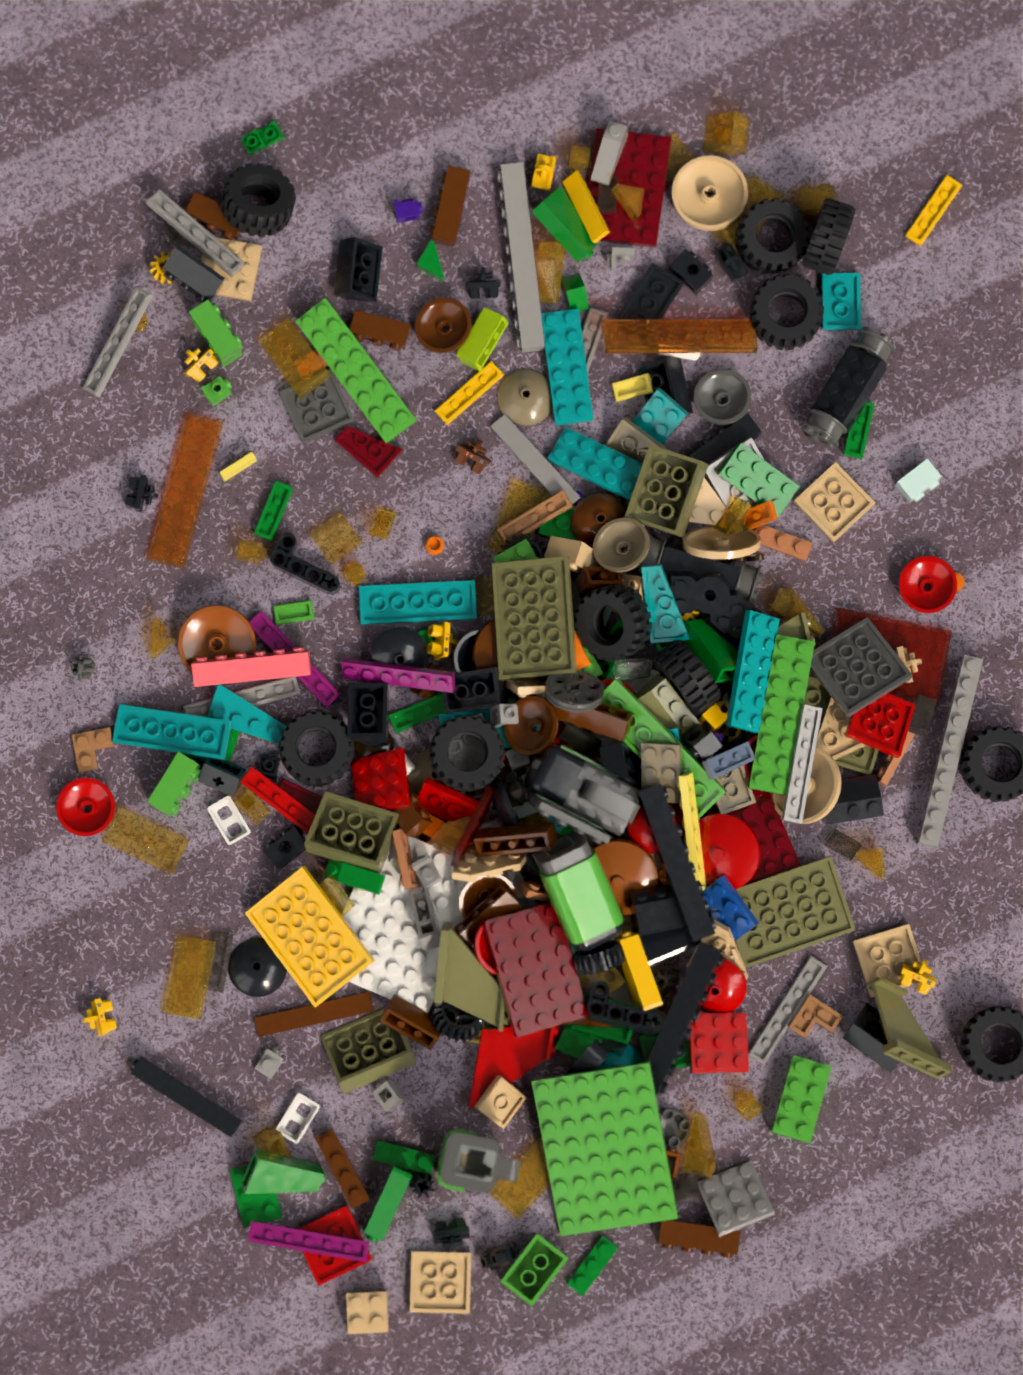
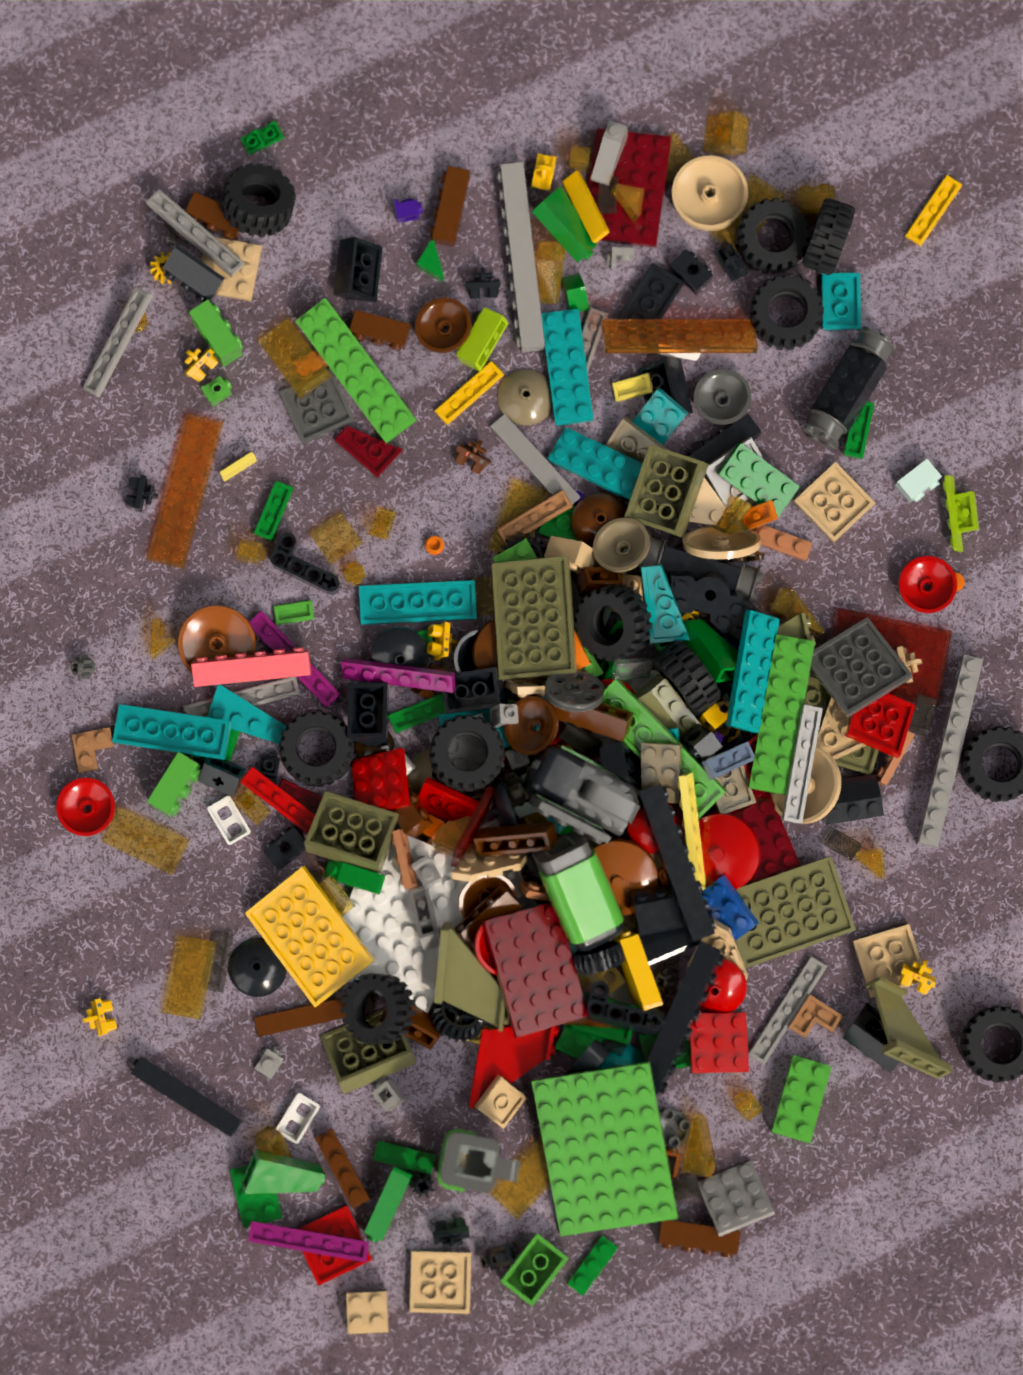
none -> black tyre [341,974,416,1044]
none -> lime bracket [943,475,979,552]

